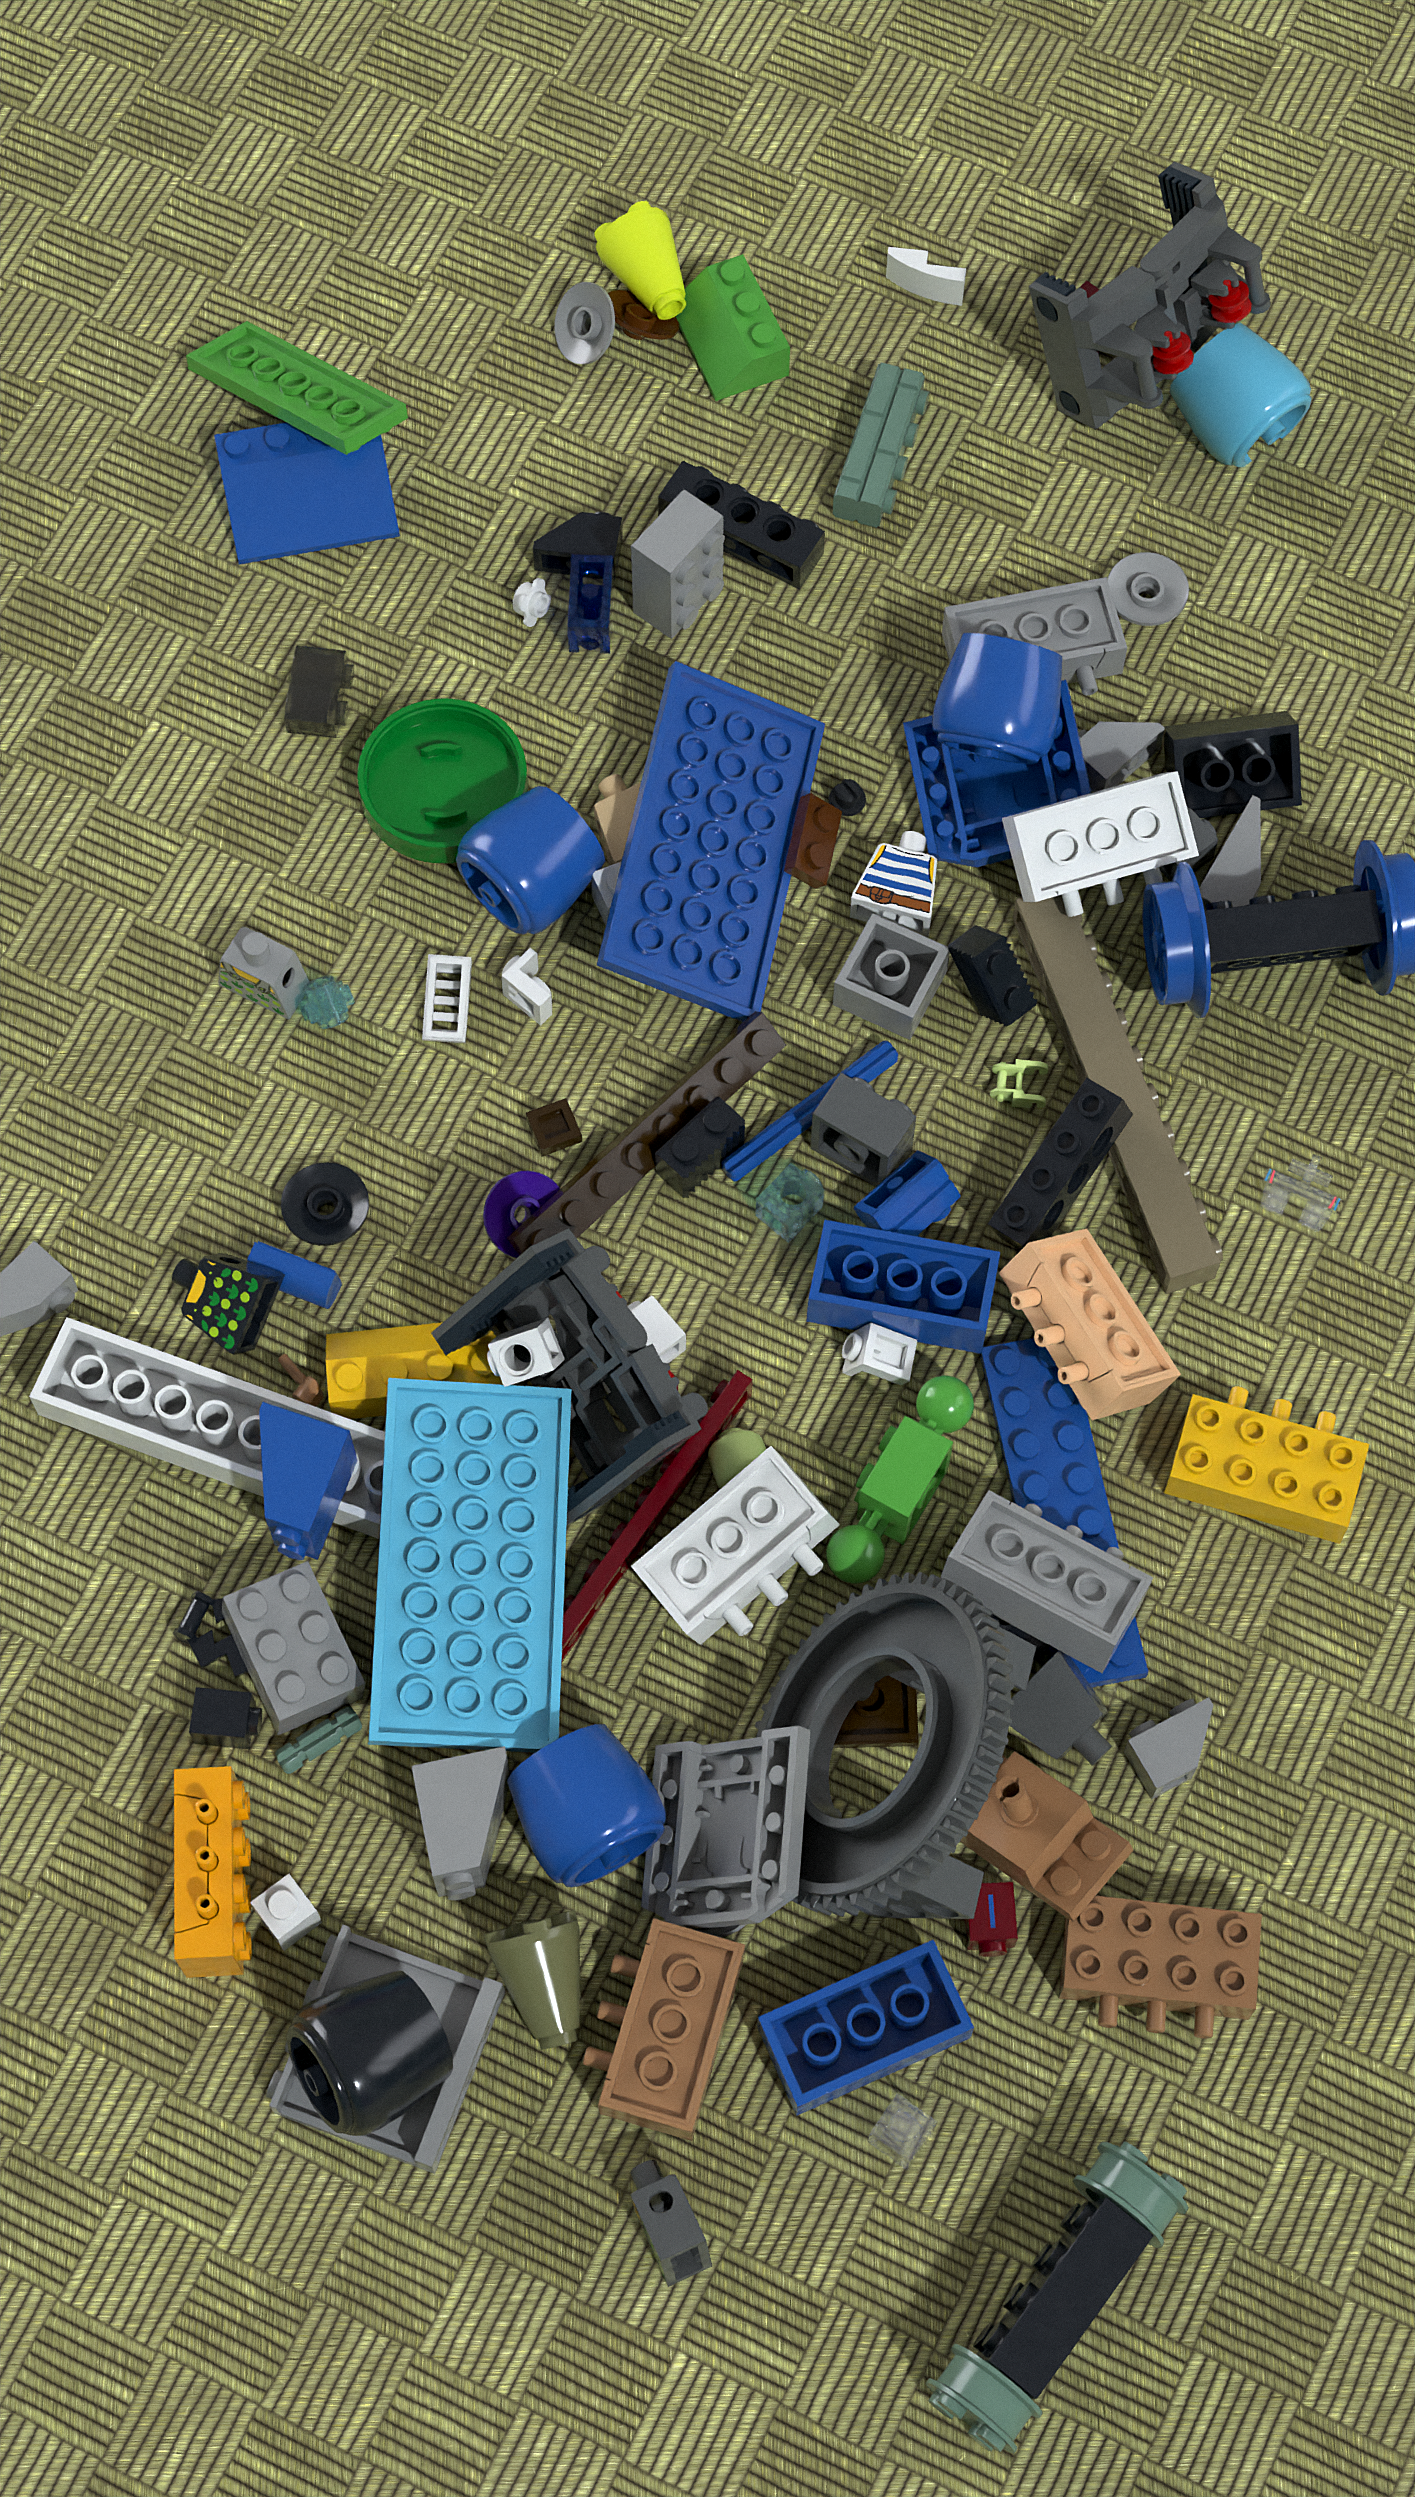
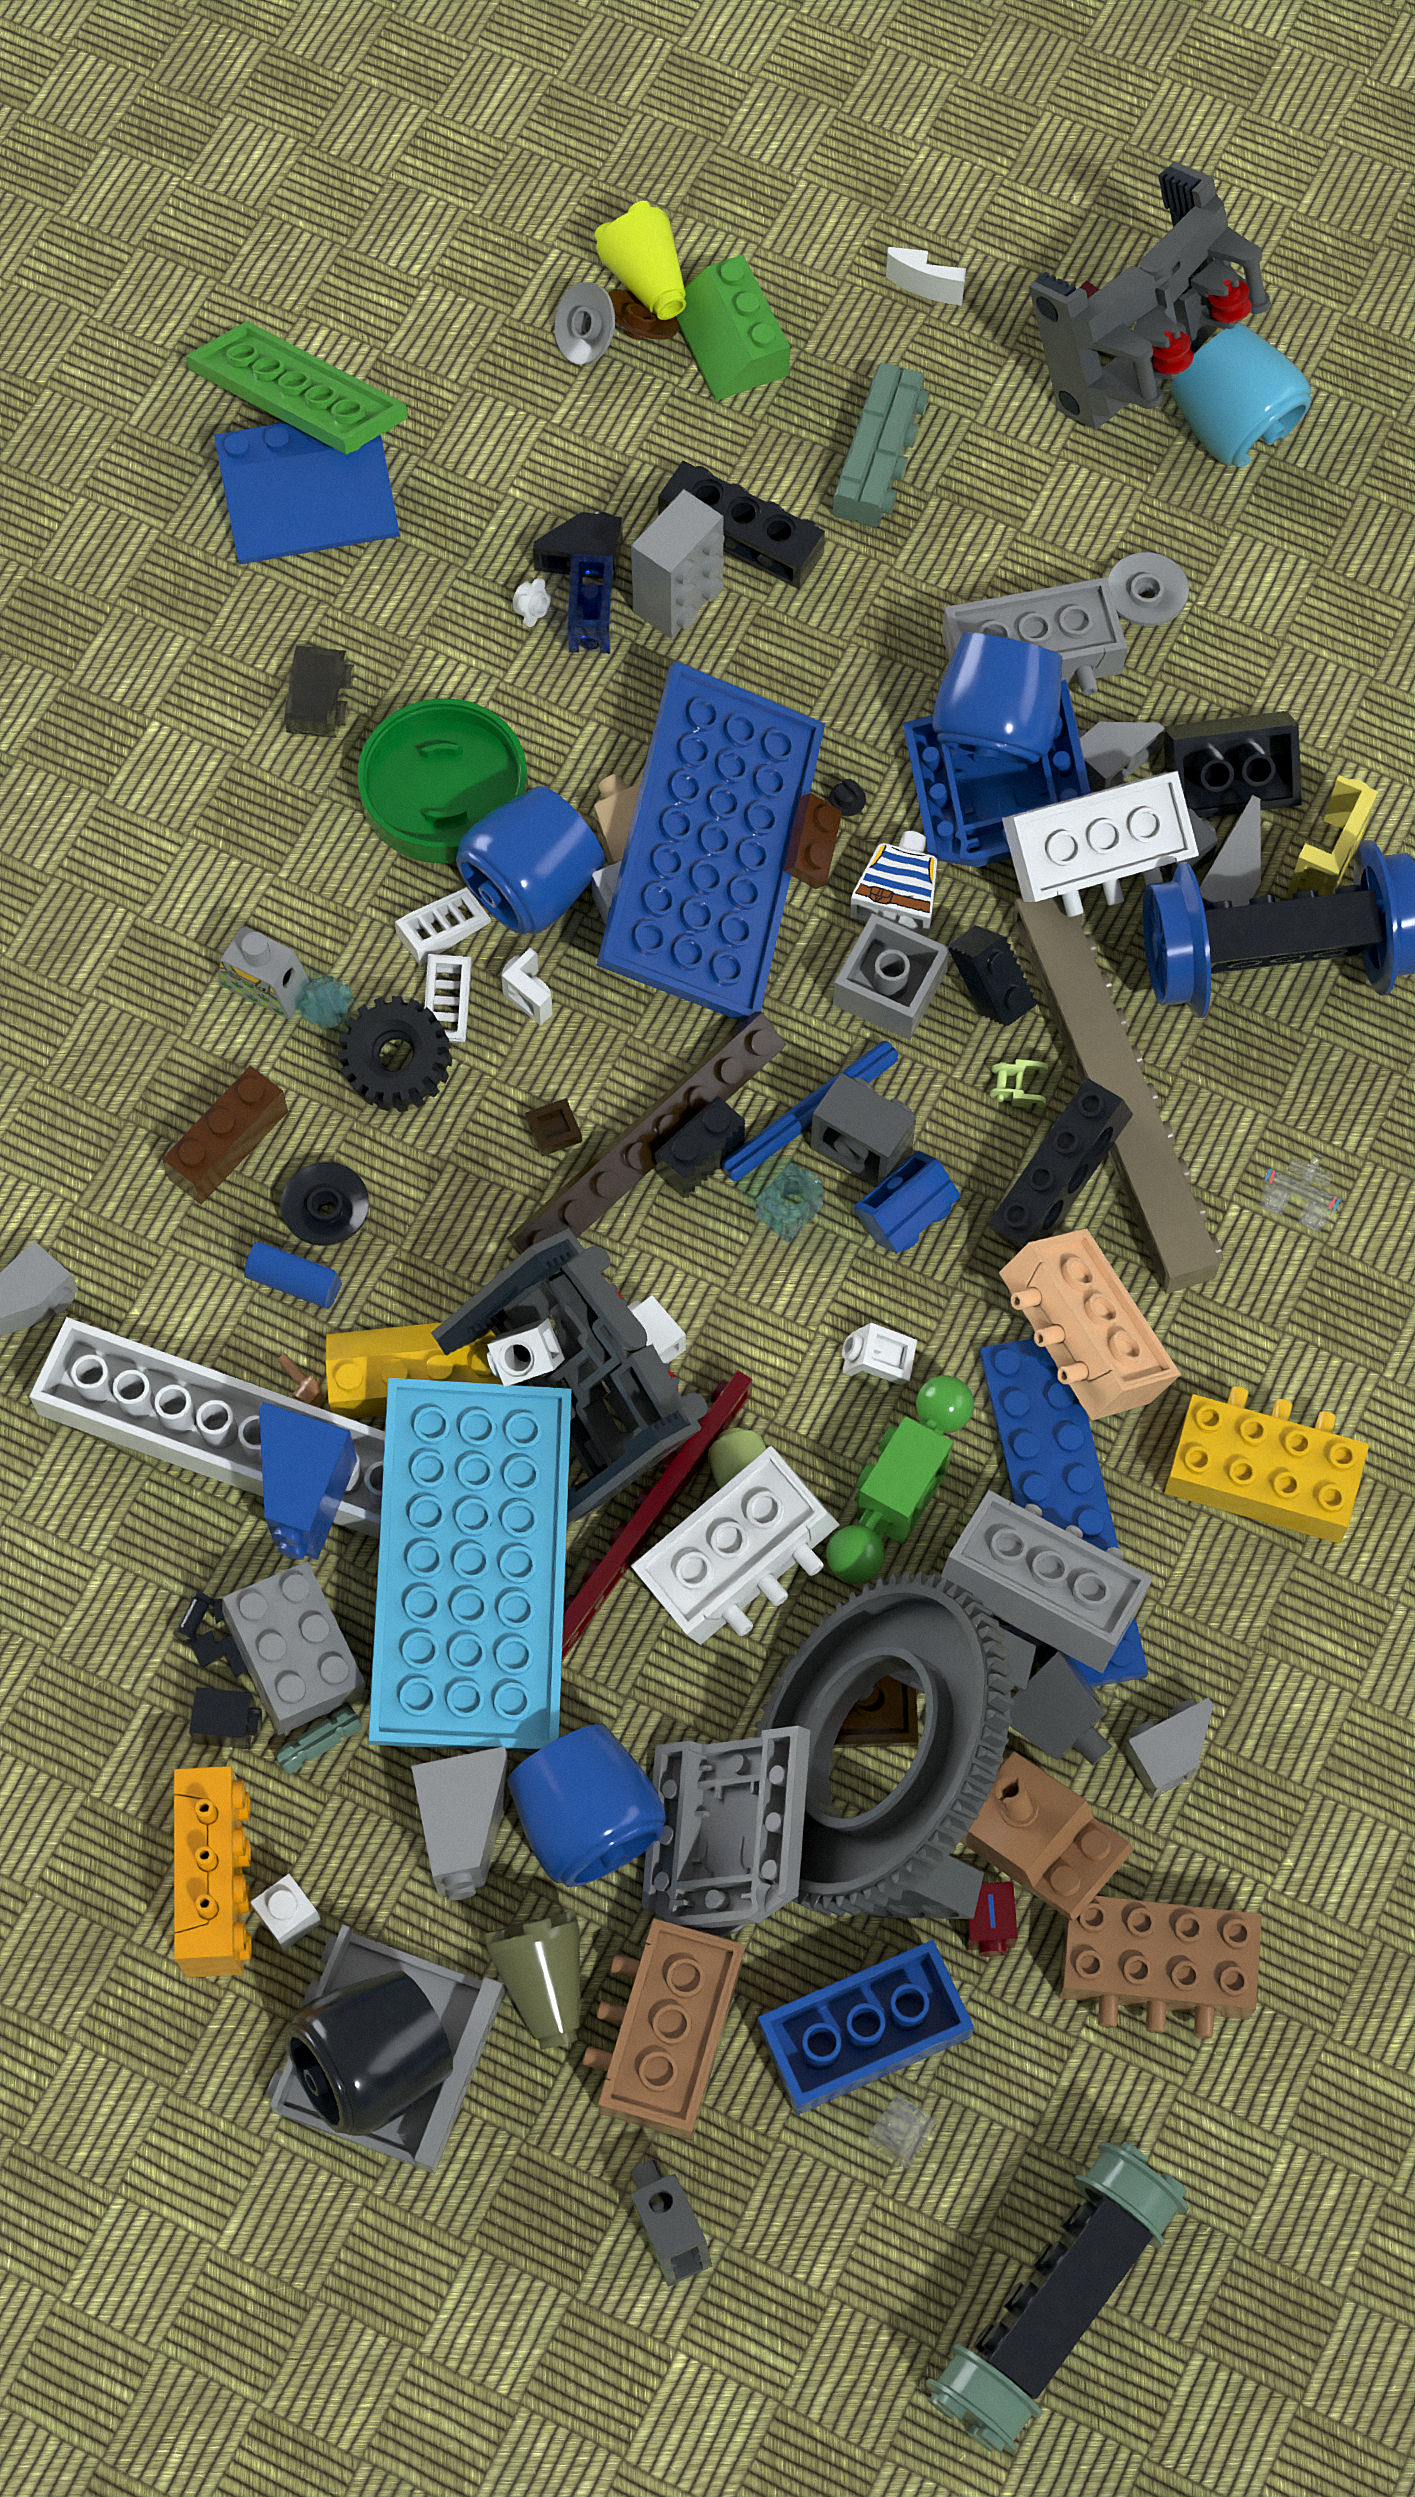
black torso [172,1253,285,1355] -> none
dark purple dish [483,1171,560,1258] -> none
blue slope [806,1220,1000,1354] -> none
none -> reddish brown brick [162,1065,288,1205]
none -> black tyre [338,996,452,1112]
none -> white slope [395,887,491,966]
none -> light yellow panel [1286,775,1378,899]

